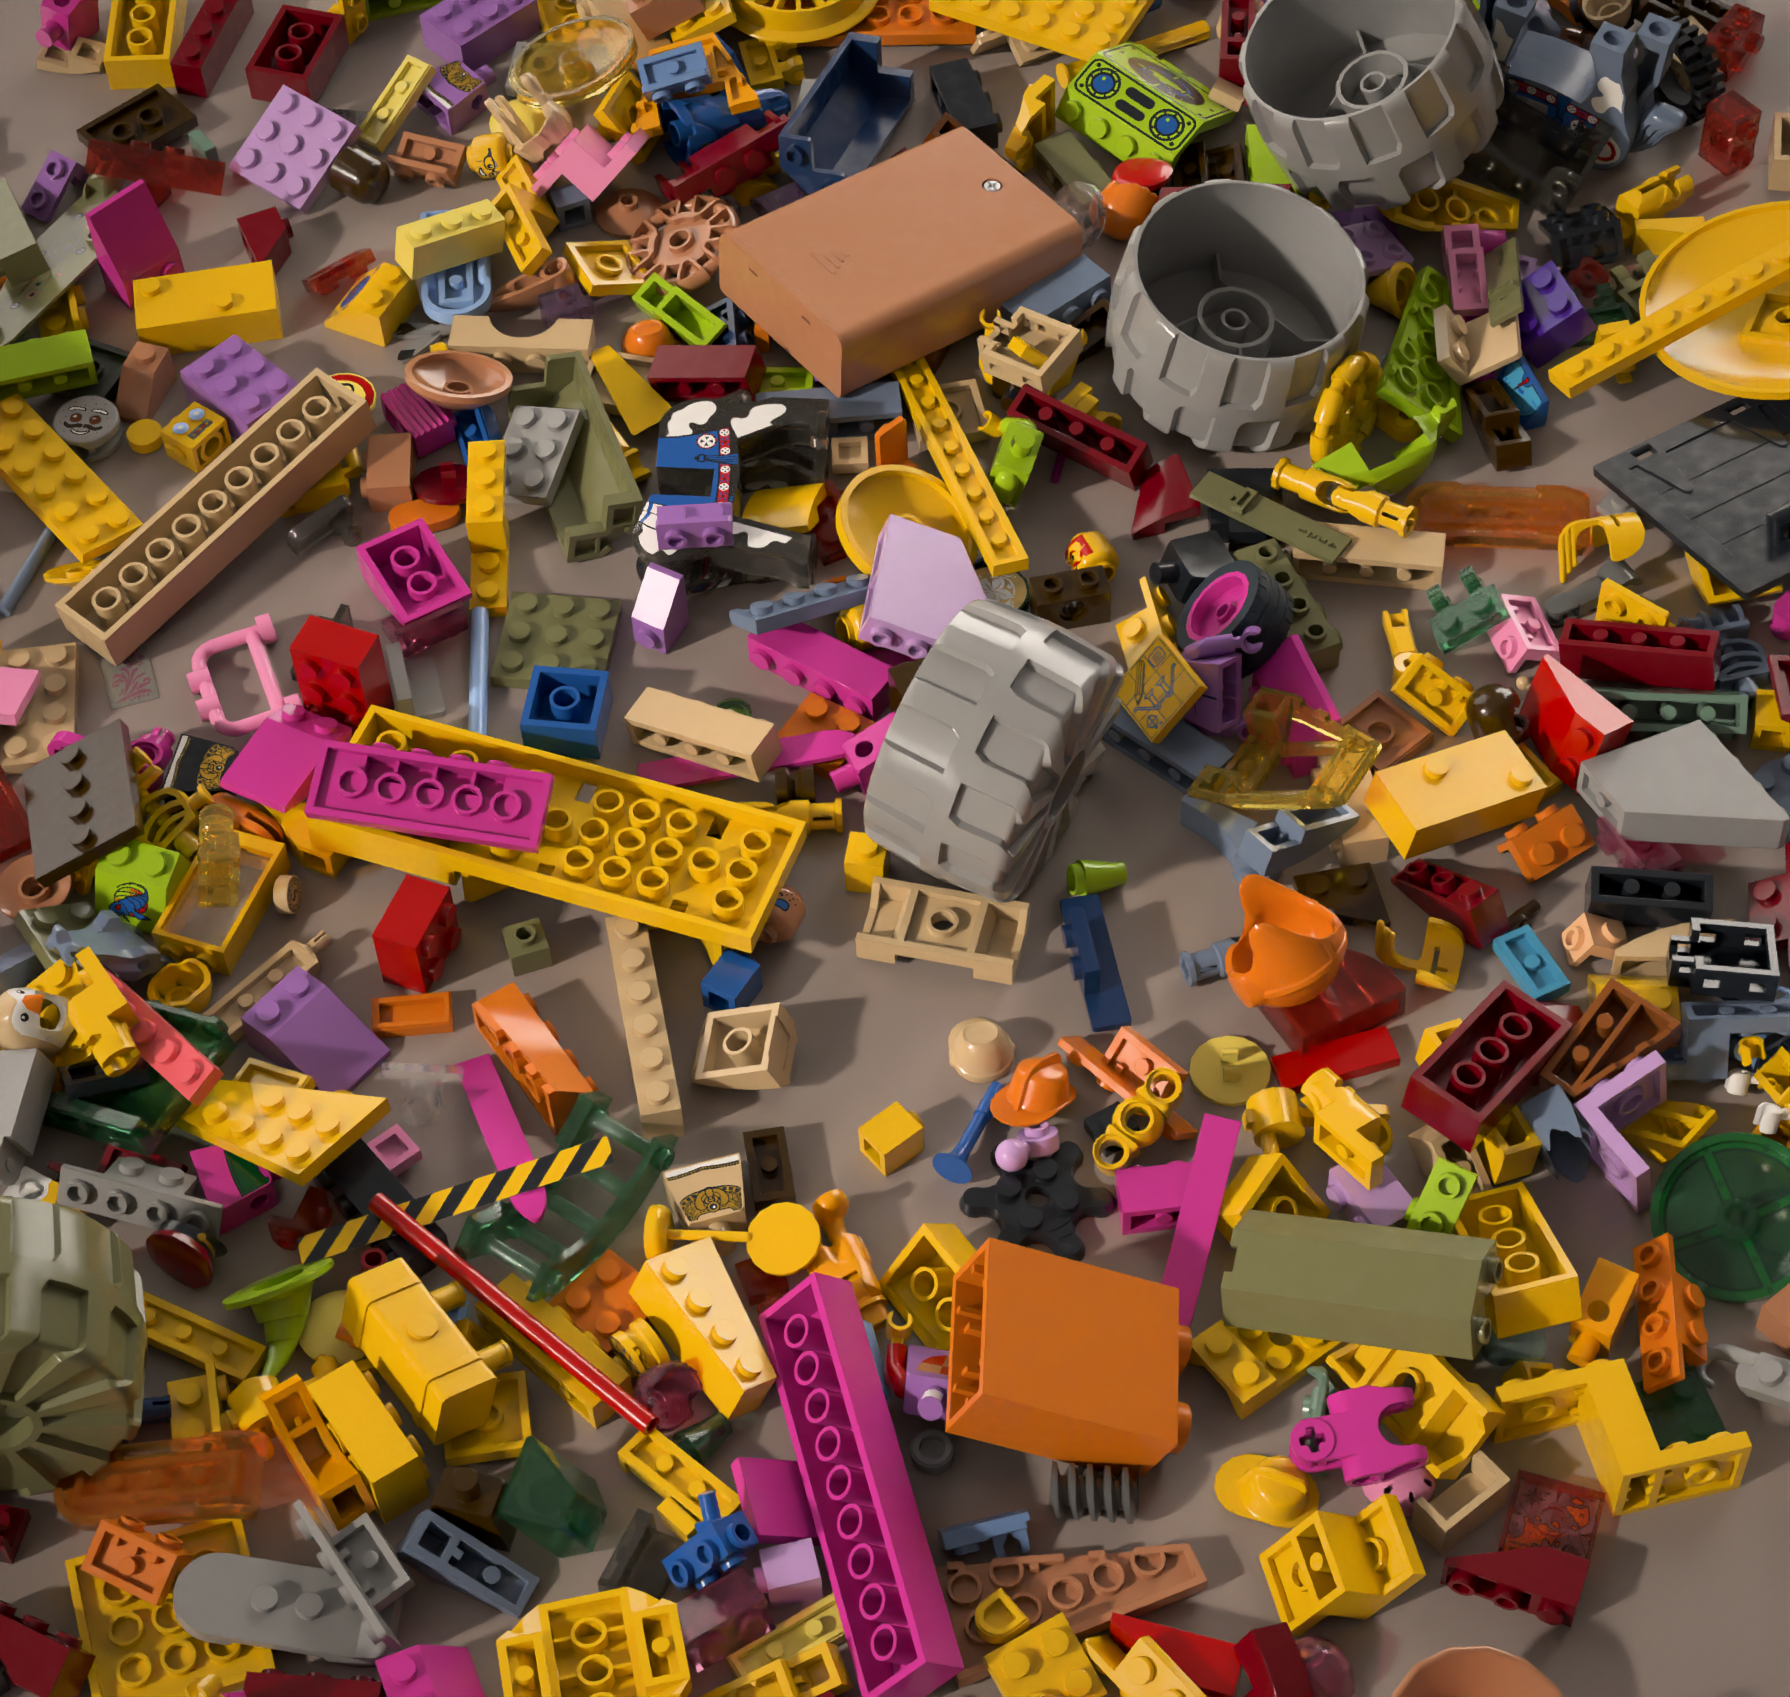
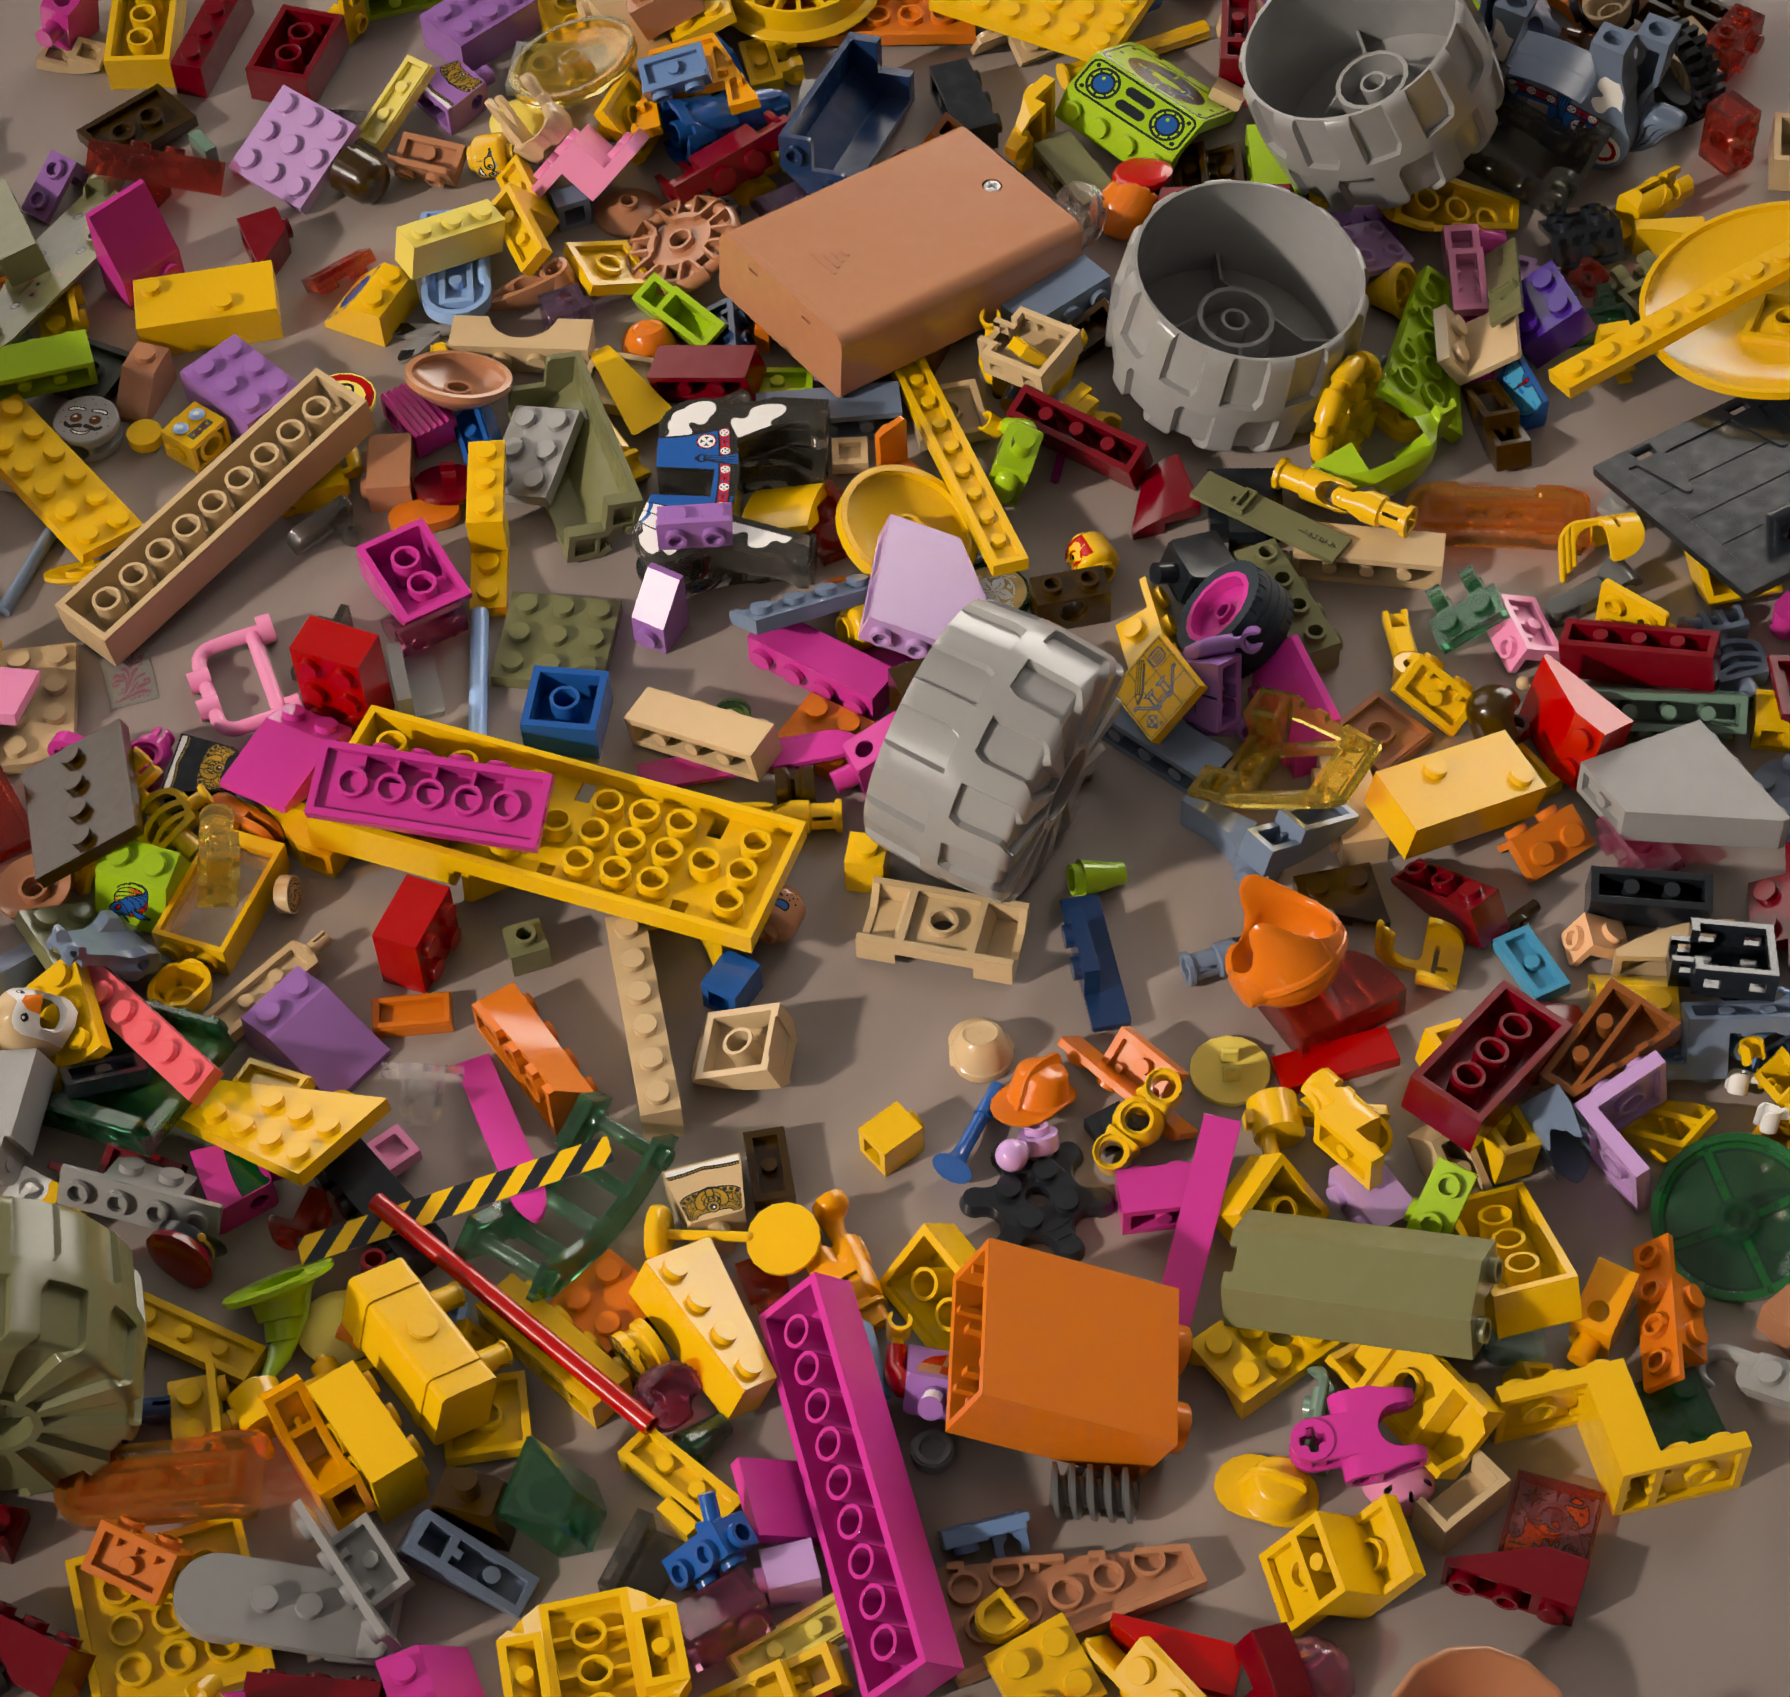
yellow plate [67,946,141,1078] -> none

